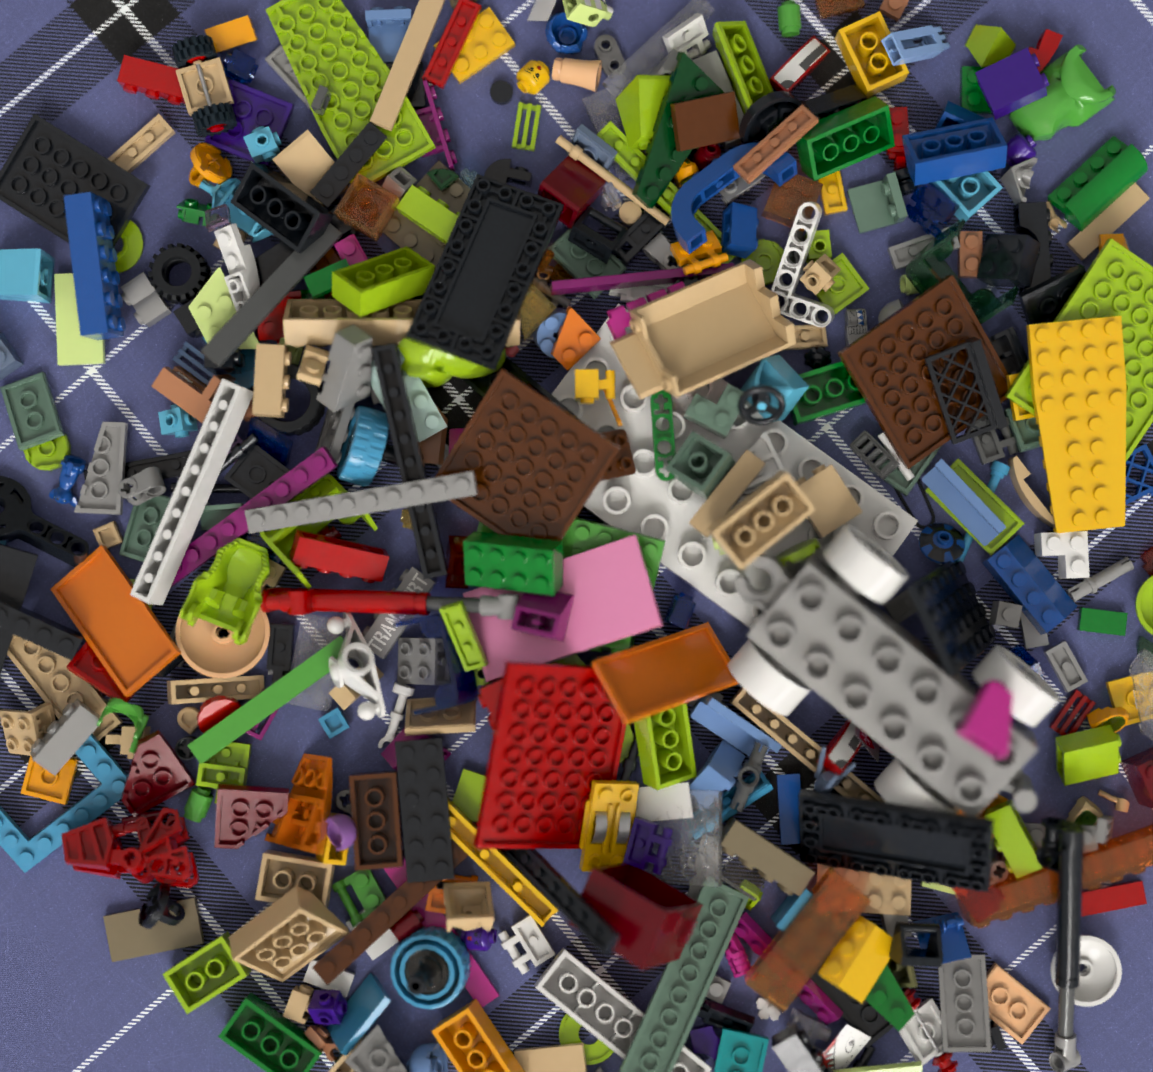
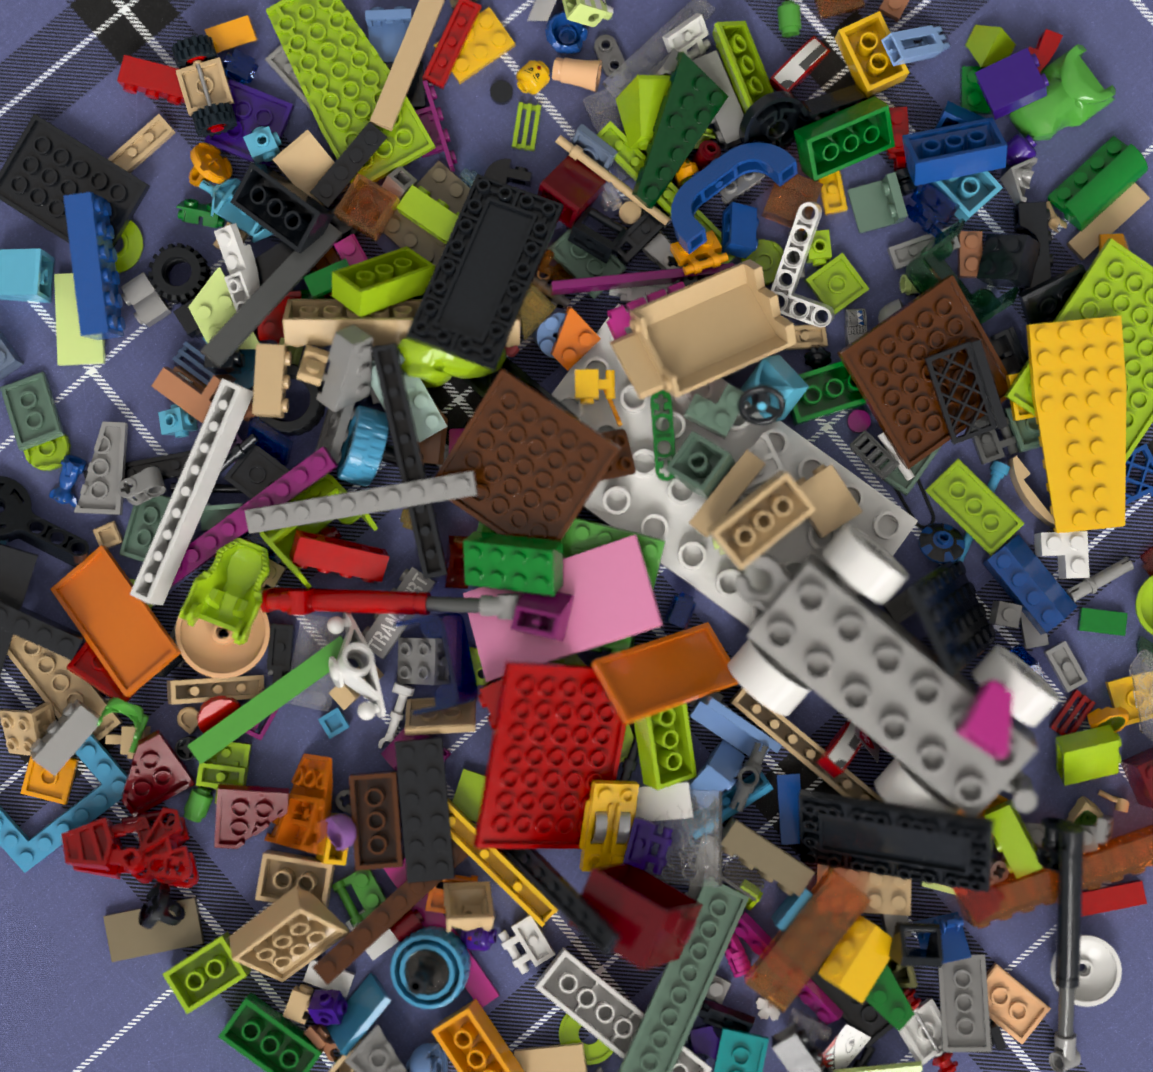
tile [205,204,231,232] -> none
dark grey tile [311,85,331,116] -> none
dark green tile [427,169,459,192] -> none
lime tile [439,600,488,672] -> none
reddish brown tile [670,91,740,151] -> none
nougat tile [733,104,819,184] -> none
lime tile [775,538,820,567] -> none
tan brick [799,254,841,295] -> none
sand blue plant [814,746,856,794] -> none
medium blue panel [922,459,1006,546] -> none
none -> magenta tile [847,410,871,433]

